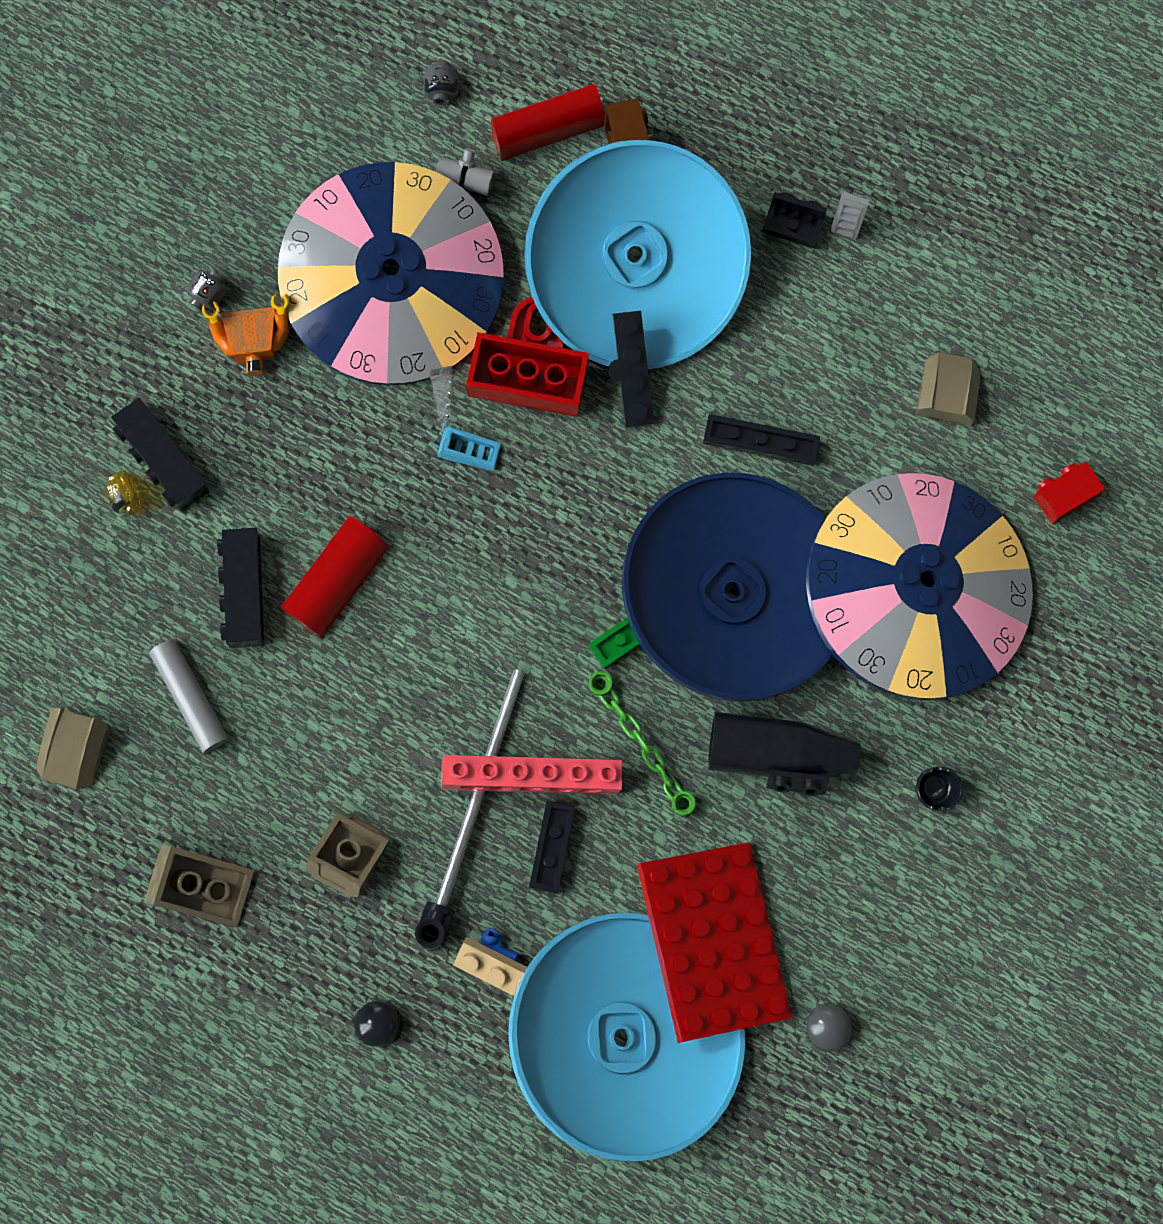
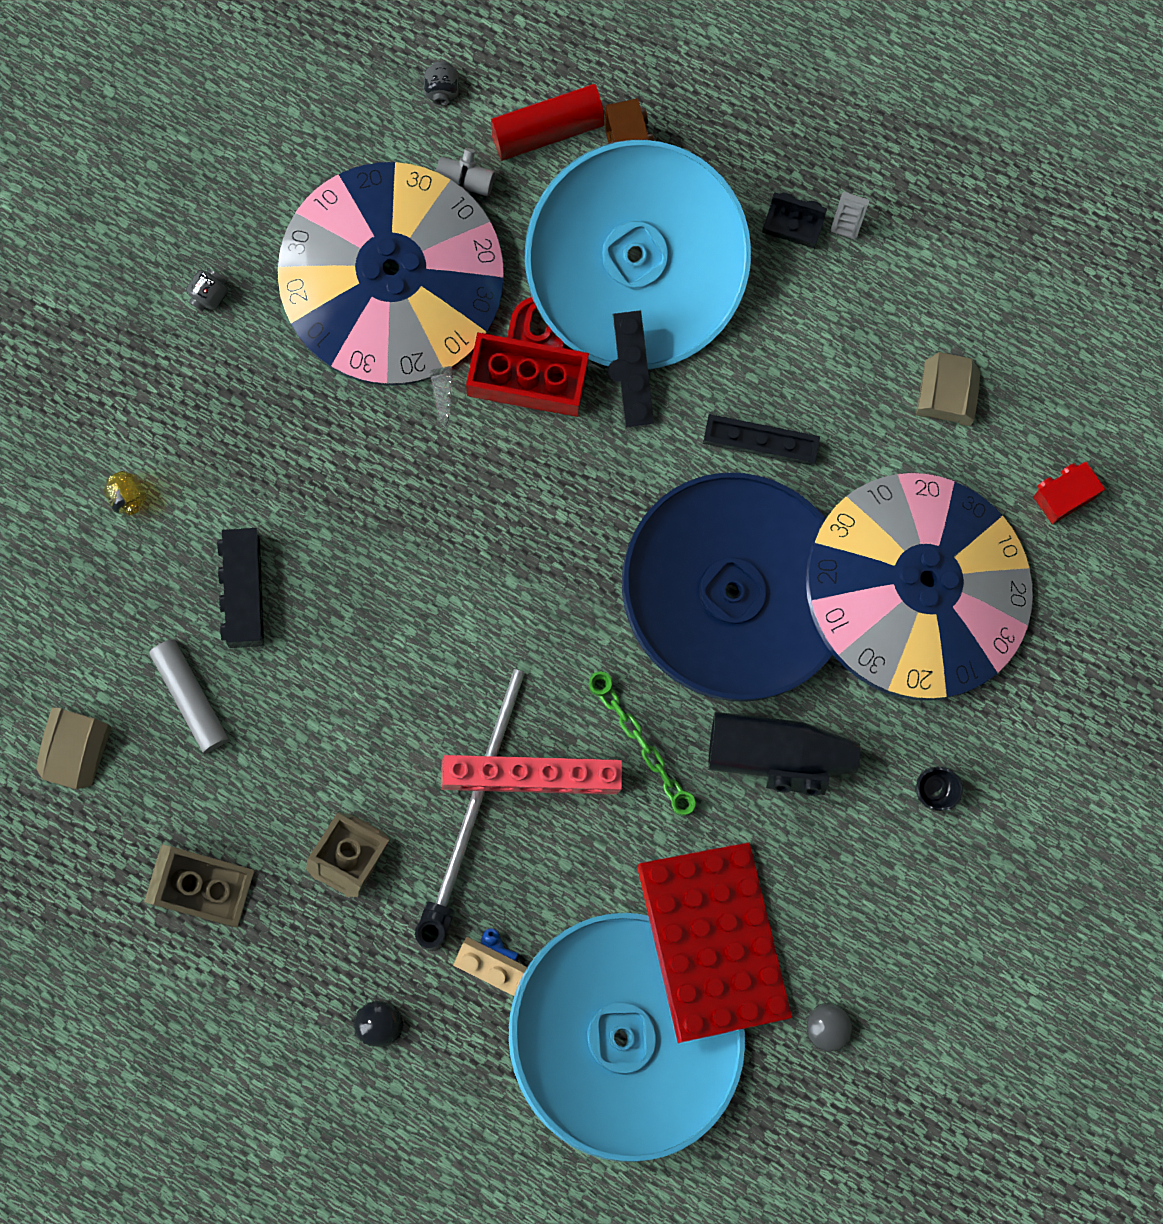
black brick [111,398,210,511] -> none
orange torso [202,293,290,376] -> none
red brick [281,515,389,638] -> none
medium azure slope [437,426,501,471] -> none
black plate [529,800,576,894] -> none
green plate [588,618,640,670] -> none

